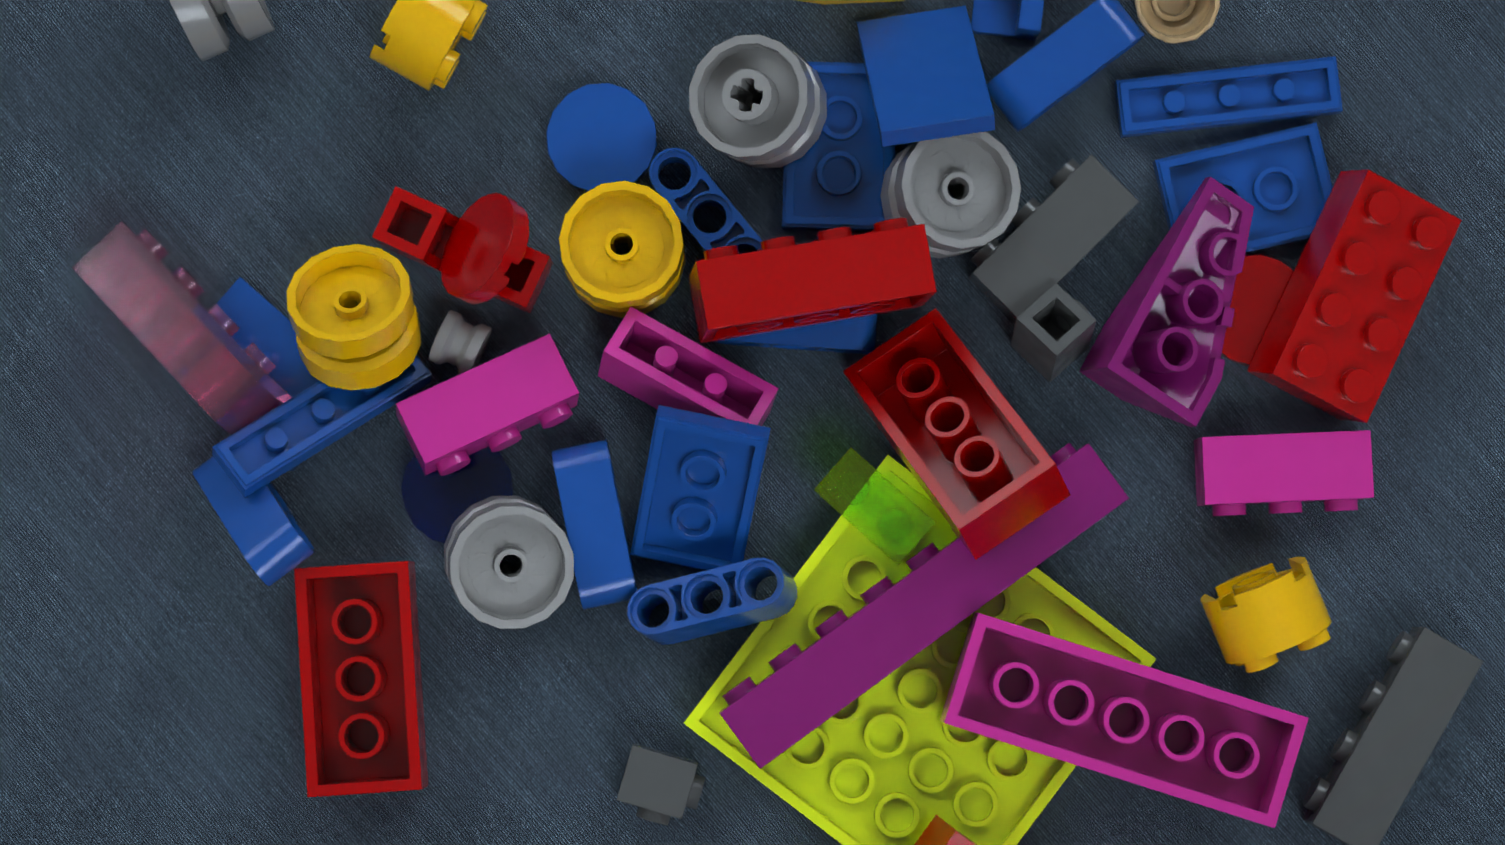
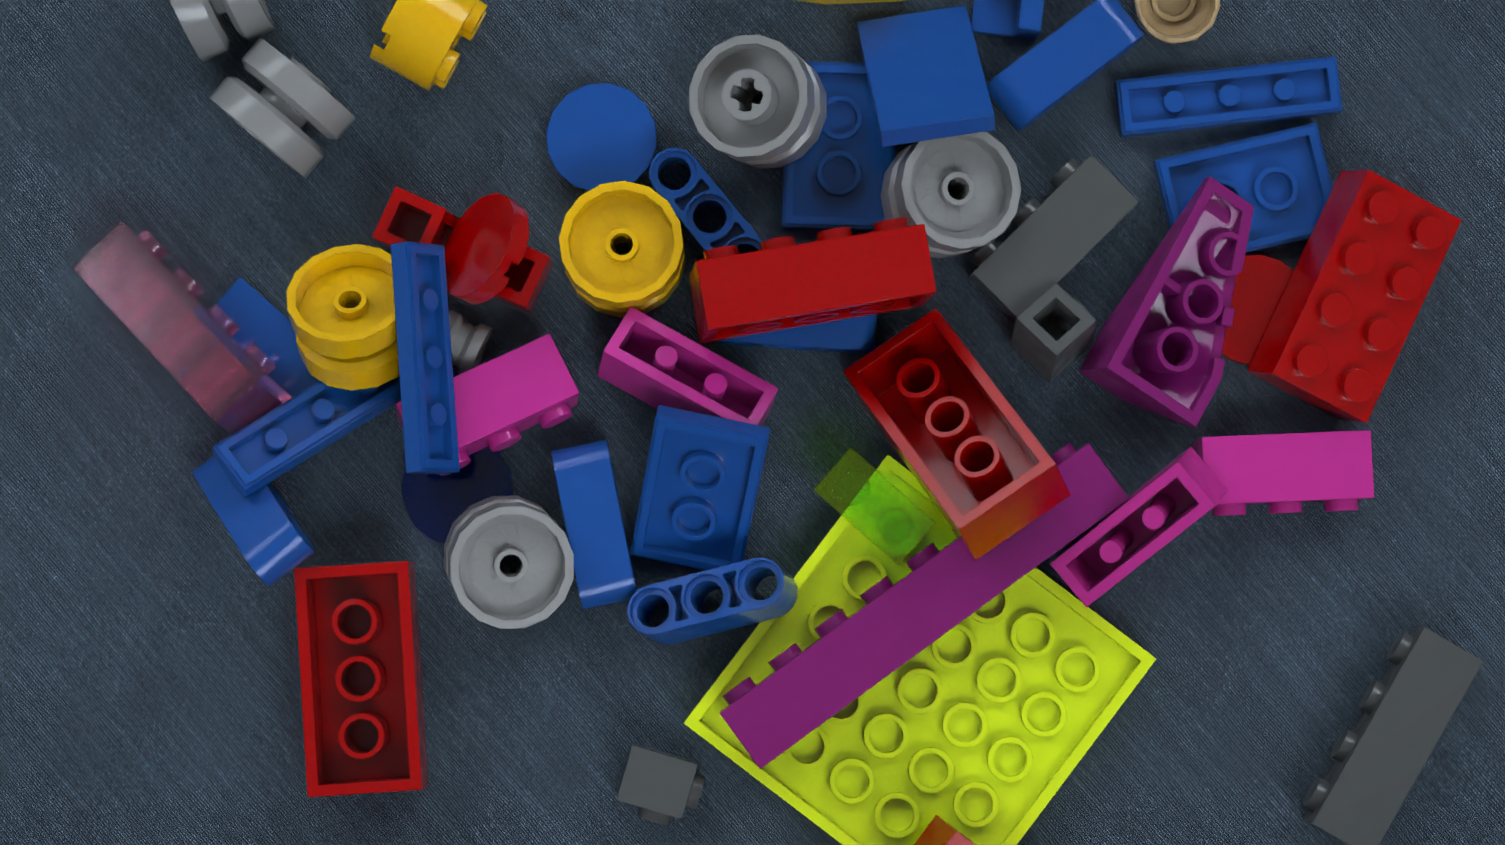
dark pink brick [940,612,1309,828] -> none
yellow brick [1200,557,1332,673] -> none
none -> light grey wheel [209,38,356,179]
none -> blue tile [391,241,460,474]
none -> dark pink brick [1050,446,1227,607]

